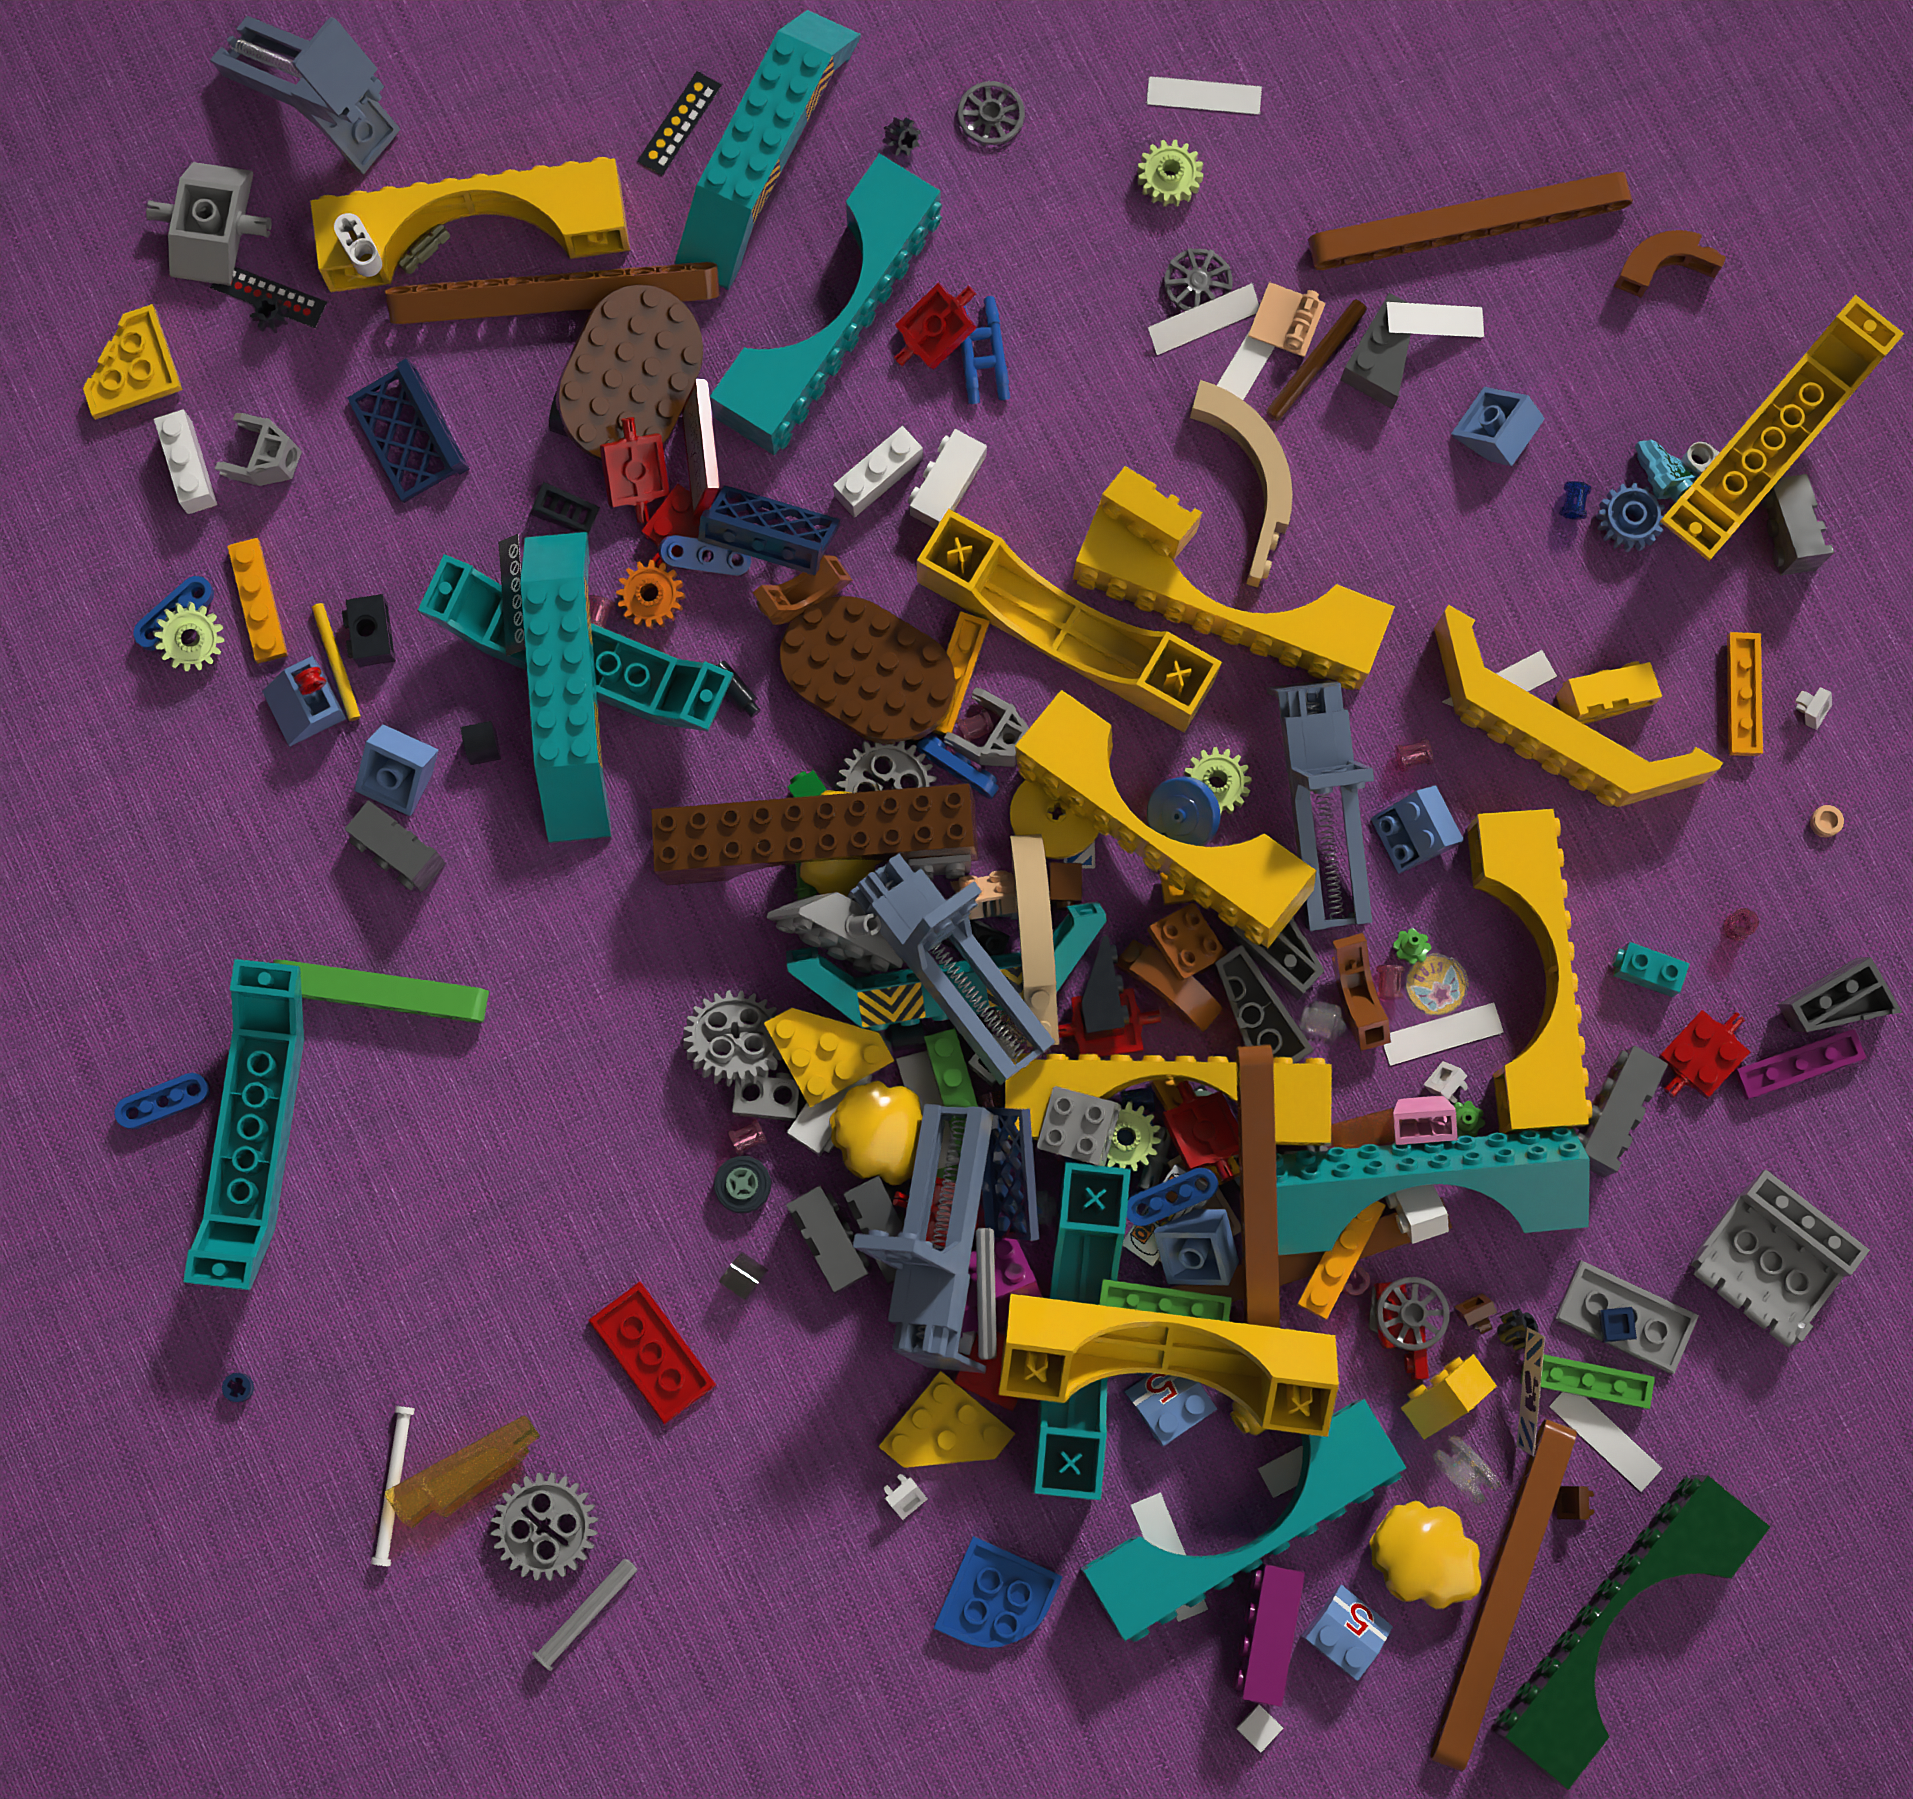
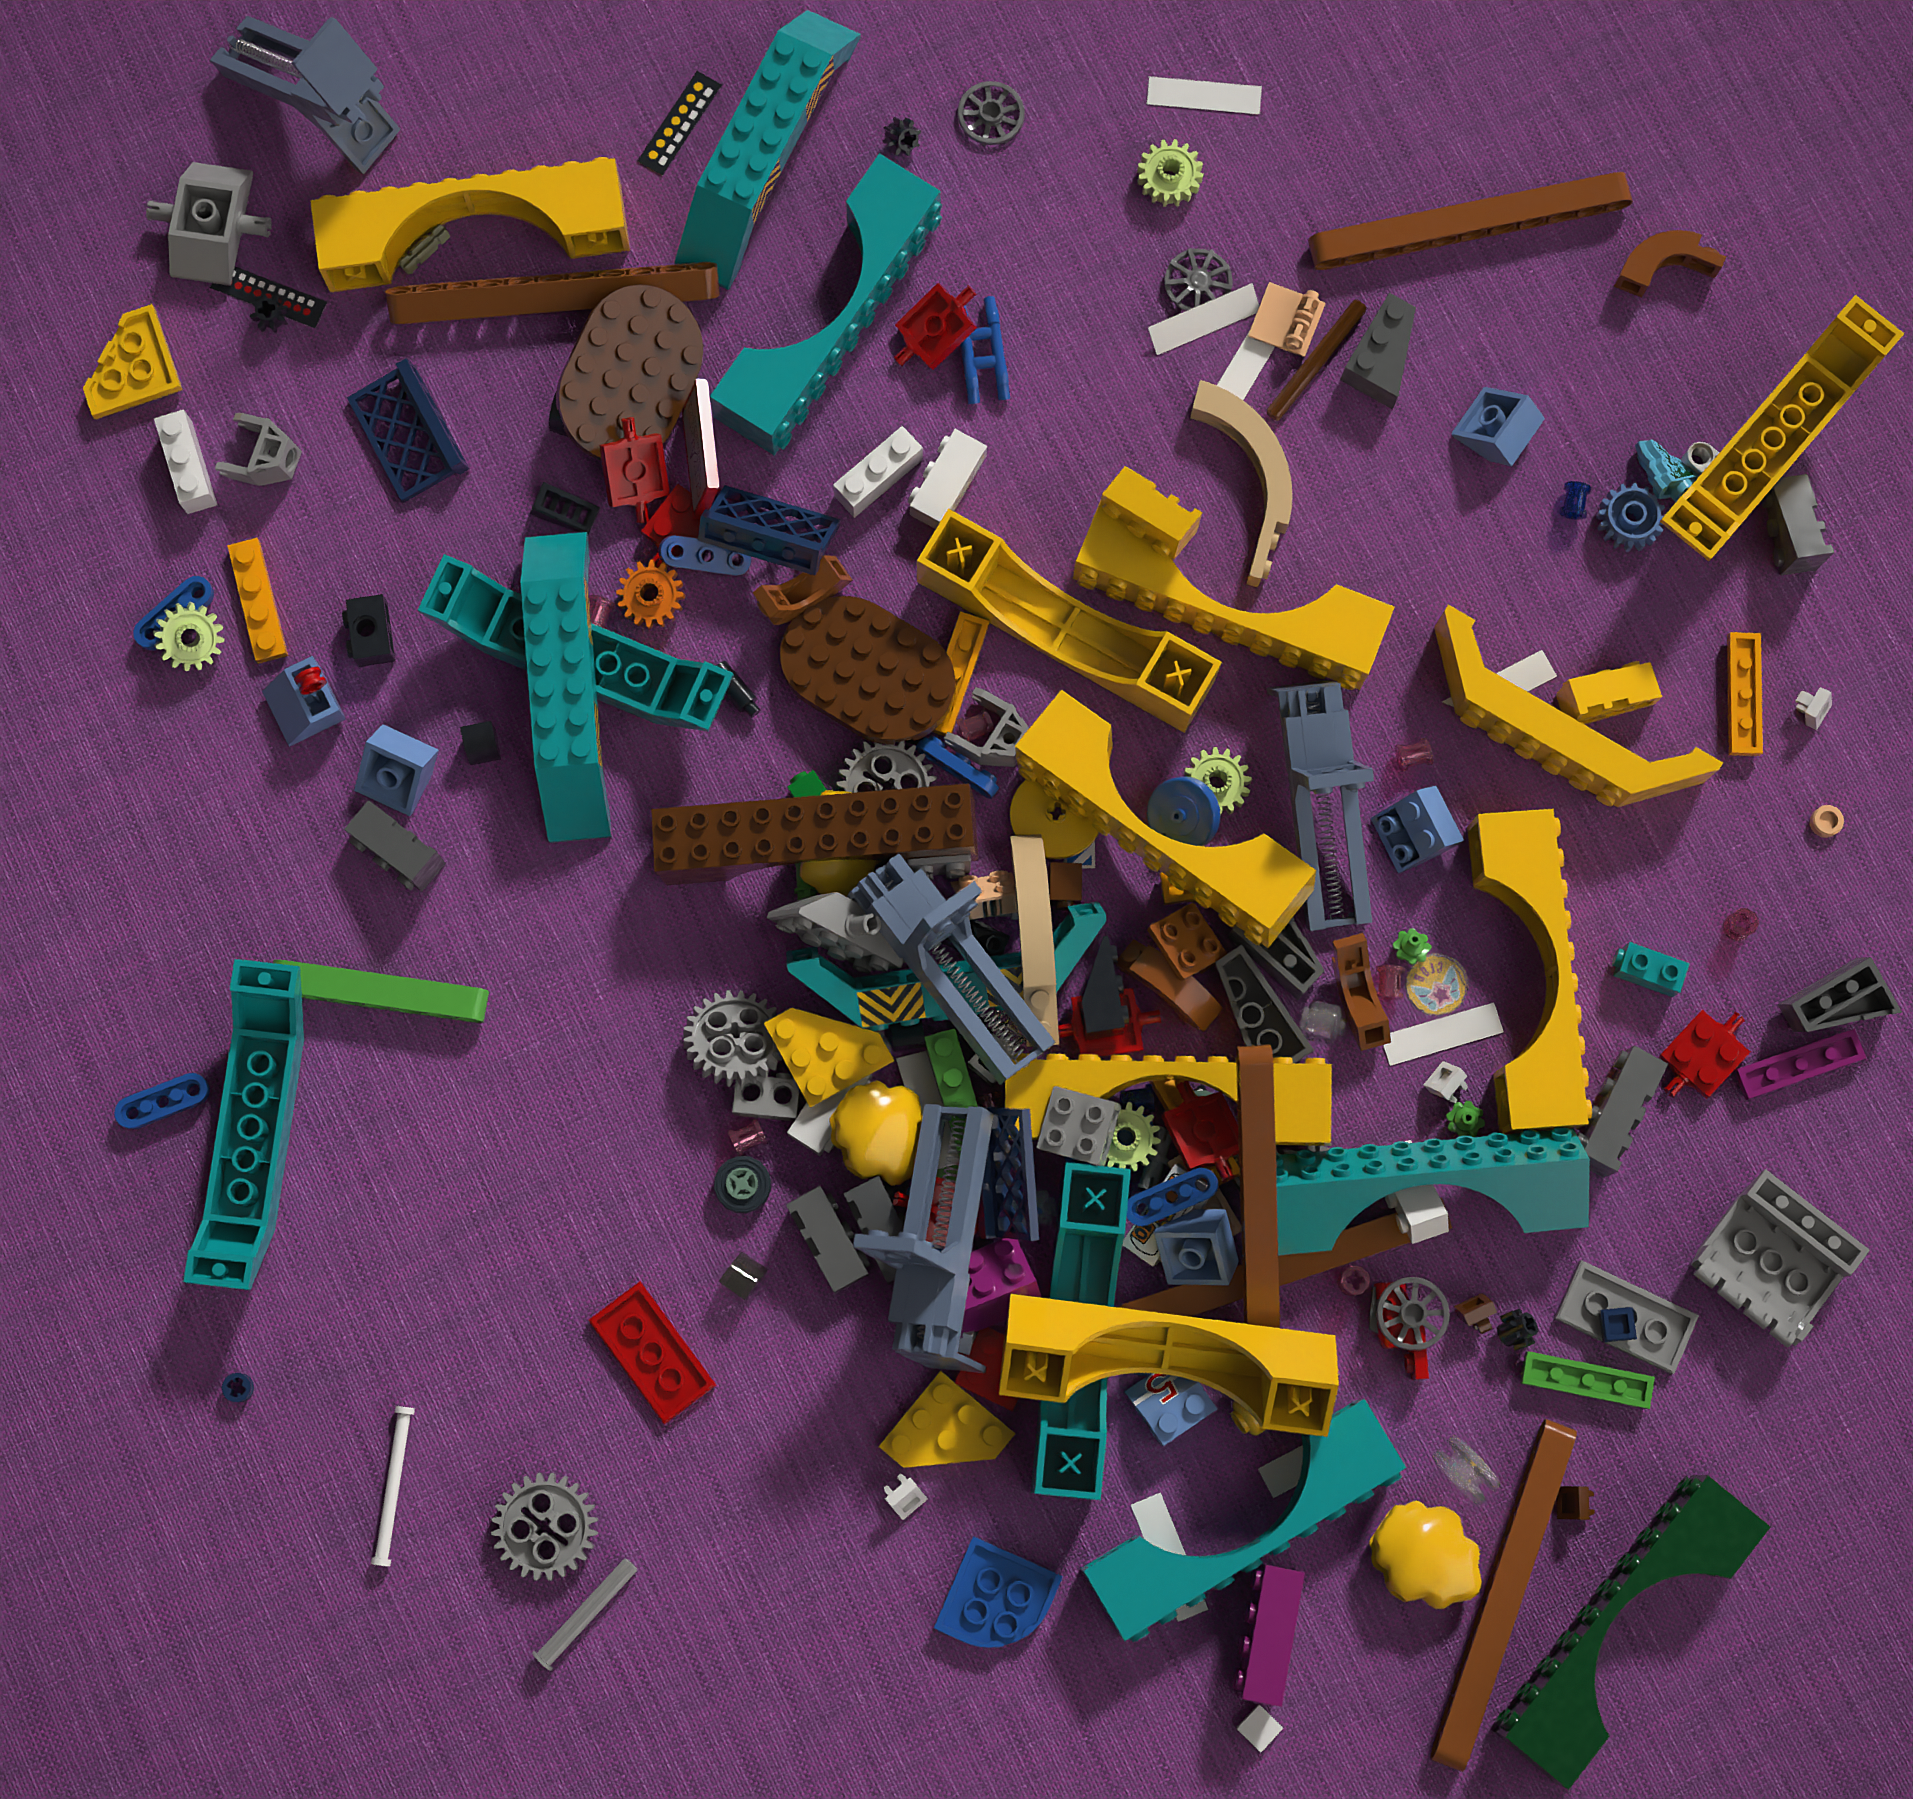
yellow bar [311,603,361,721] -> none
white beam [334,213,382,277] -> none
clear yellow wedge [384,1416,540,1528] -> none
black sticker [498,534,526,656] -> none
light grey axle [976,1228,997,1359] -> none
bright green plate [1099,1279,1232,1322] -> none
light orange plate [1297,1201,1386,1320] -> none
medium blue slope [1301,1584,1393,1681] -> none
clear orange slope [1331,1108,1395,1149] -> none
white sticker [1387,302,1484,337] -> none
bright pink torso [1393,1096,1458,1145] -> none
yellow brick [1401,1354,1497,1440] -> none
white sticker [1517,1327,1545,1456] -> none
white sticker [1549,1392,1662,1492] -> none

